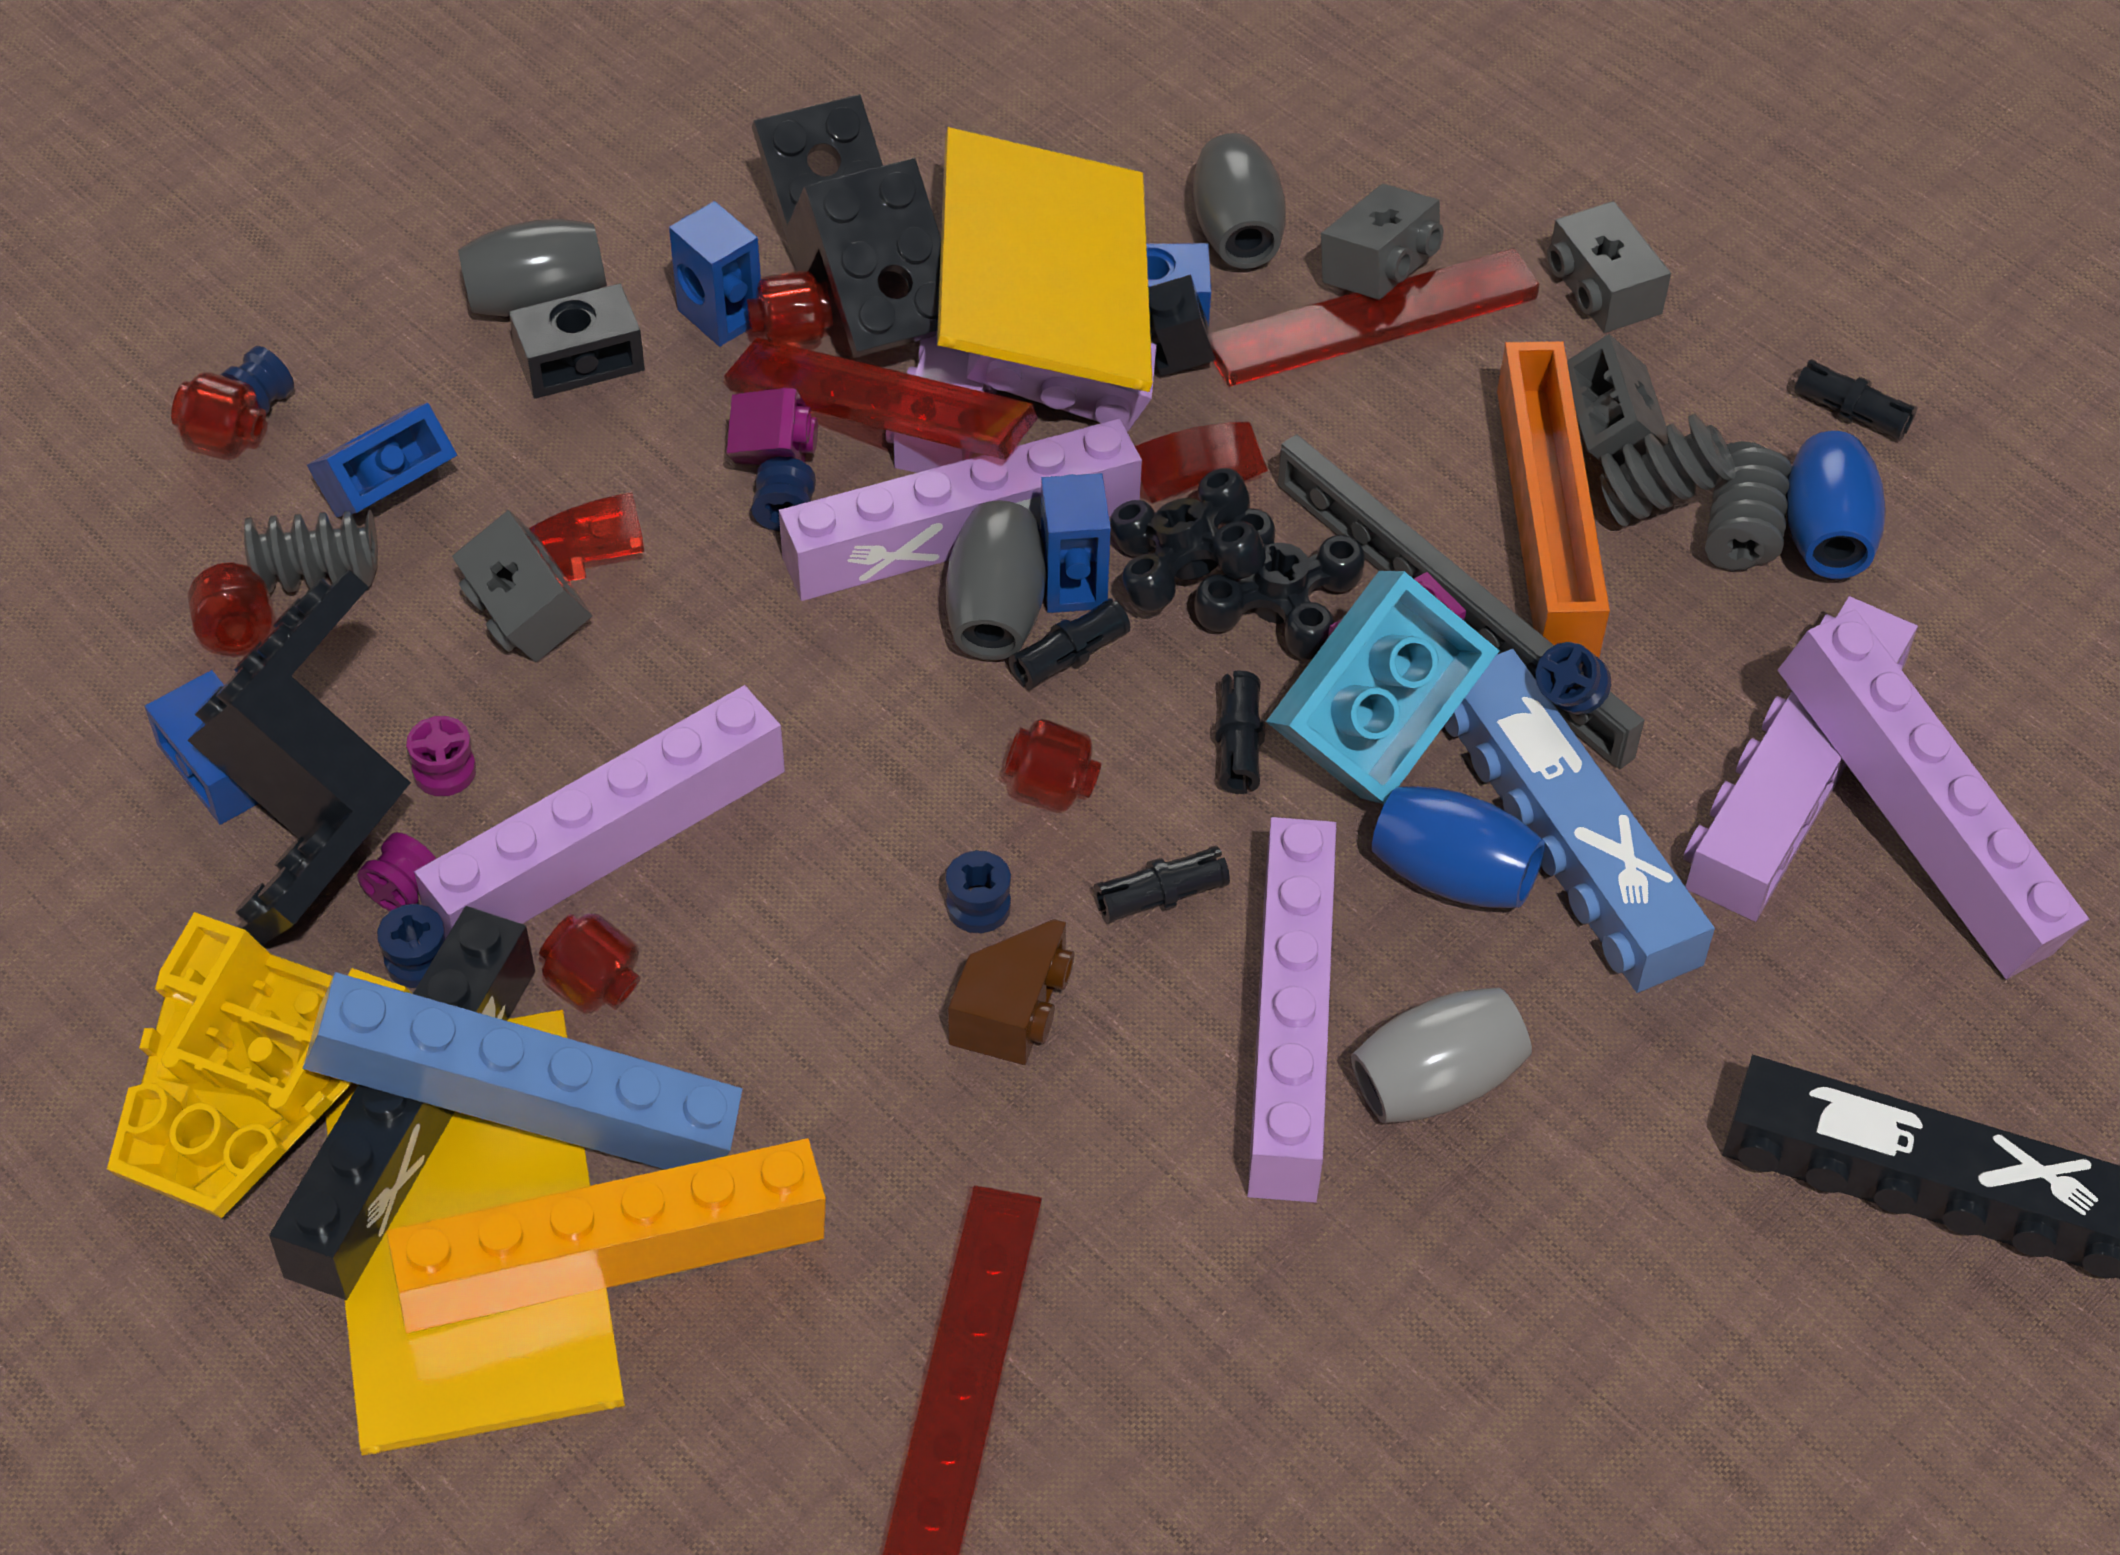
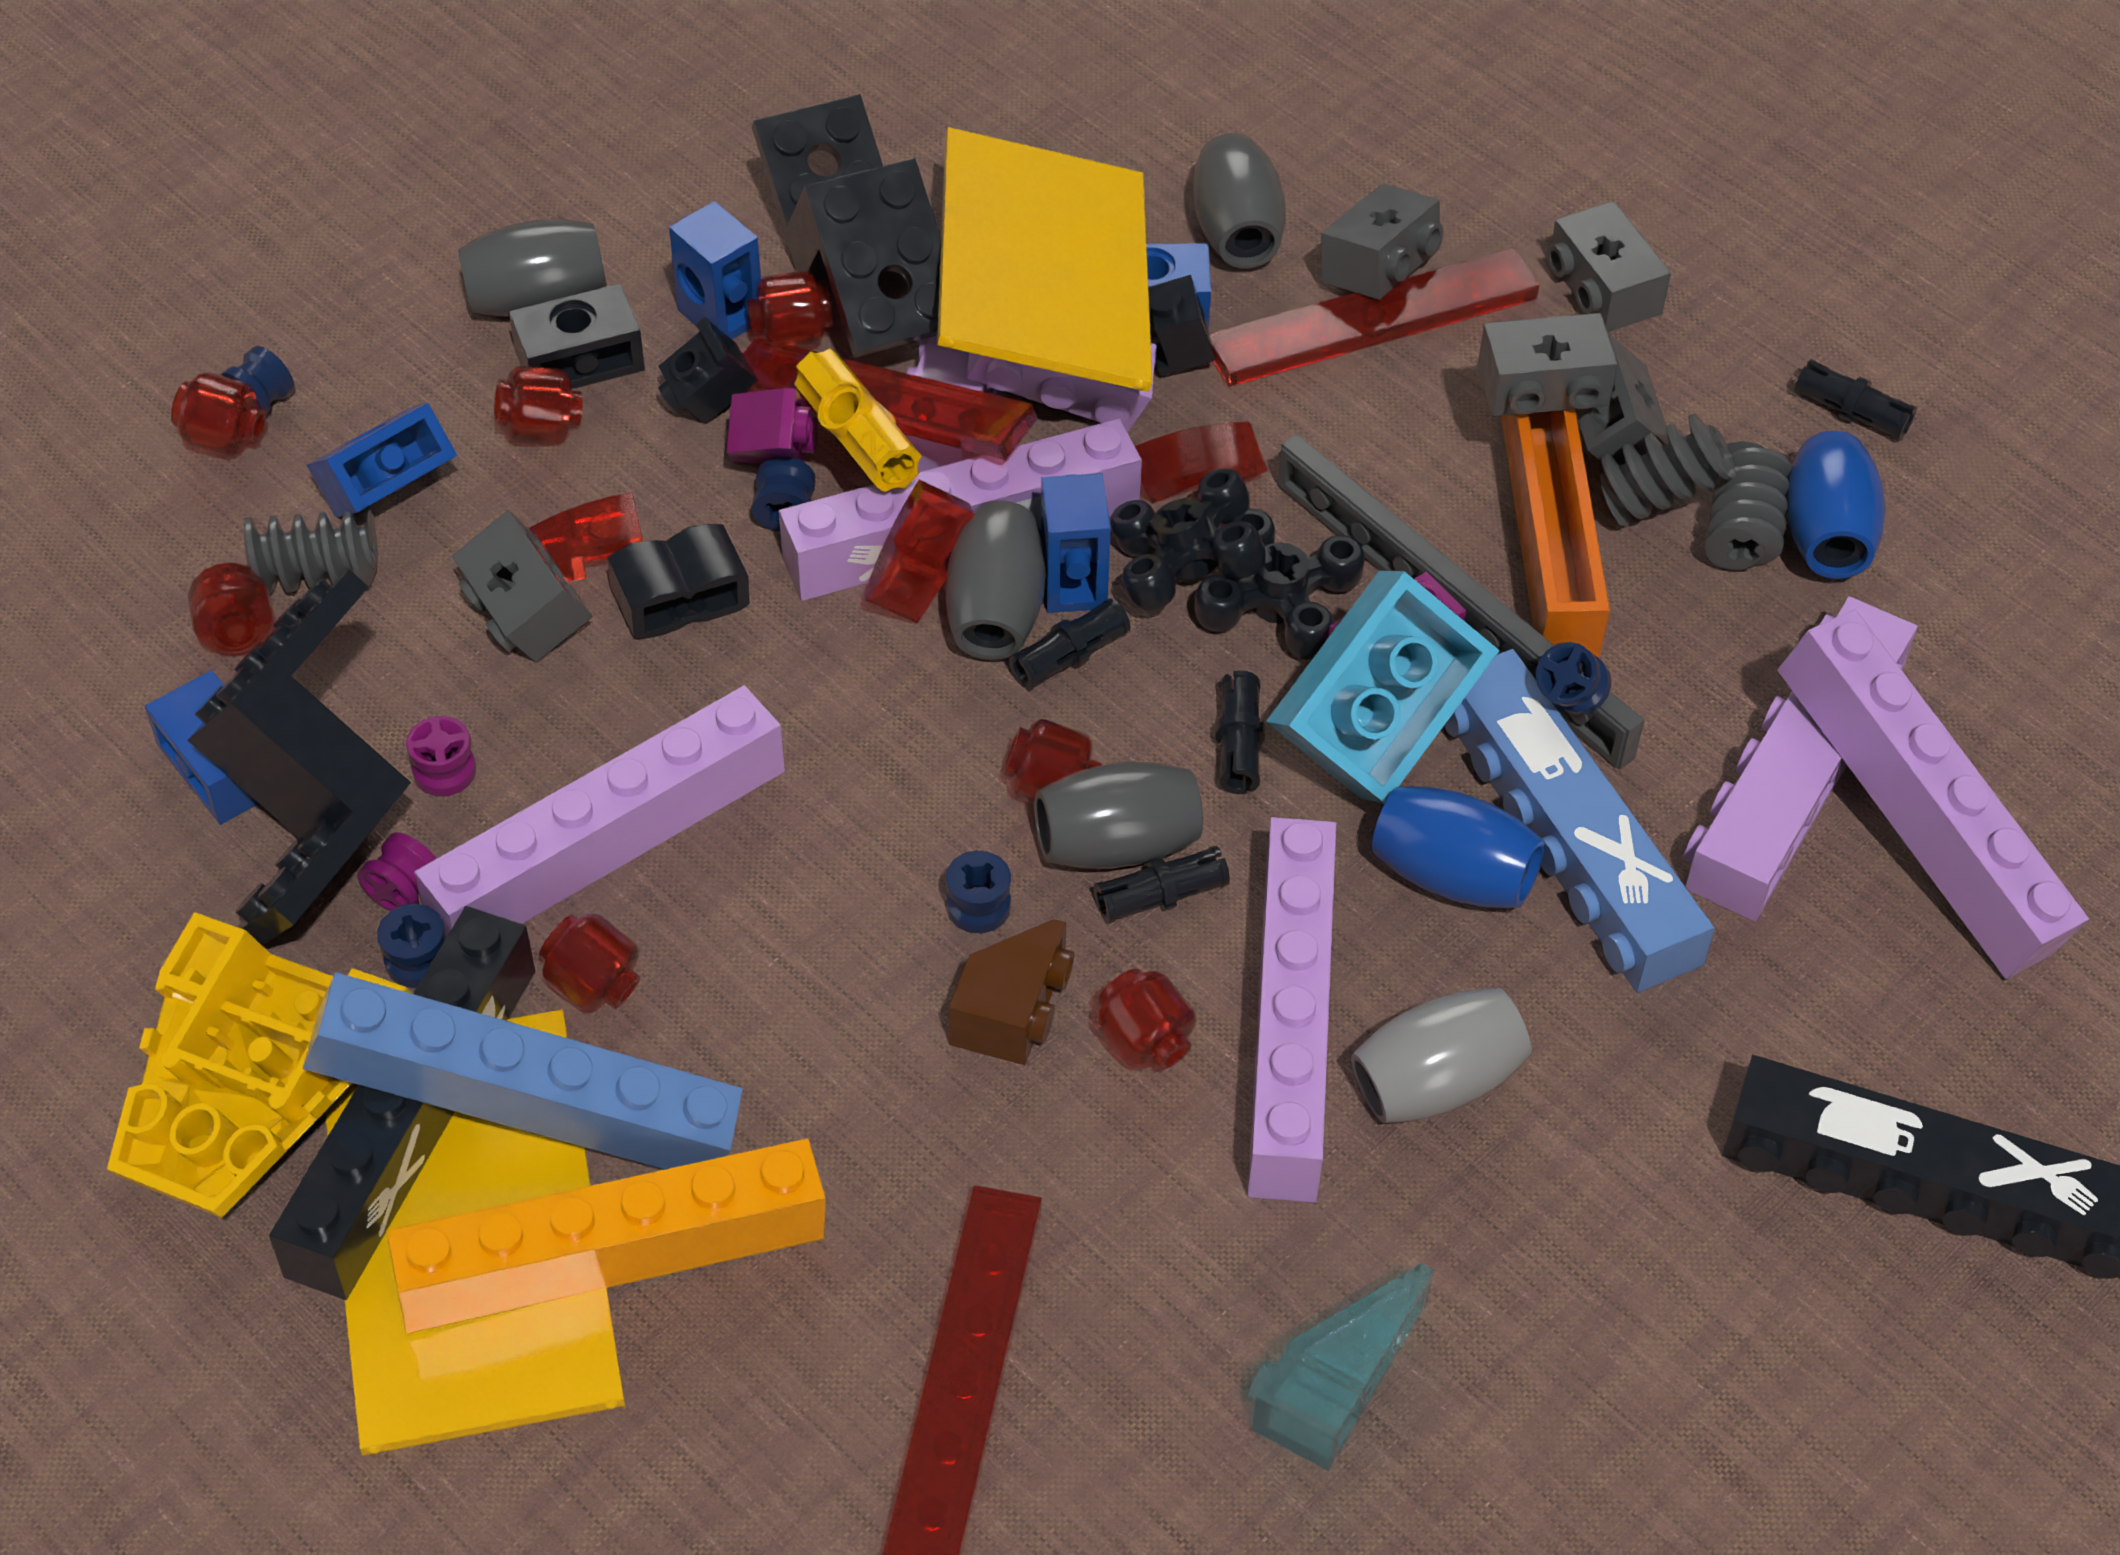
none -> clear red head [494,366,583,445]
none -> black brick [607,524,750,638]
none -> black brick [658,317,759,424]
none -> yellow piece [794,349,922,492]
none -> clear red slope [864,479,975,623]
none -> dark grey piece [1034,762,1203,869]
none -> clear red head [1096,968,1197,1070]
none -> clear light blue slope [1248,1263,1434,1471]
none -> dark grey brick [1477,313,1618,417]

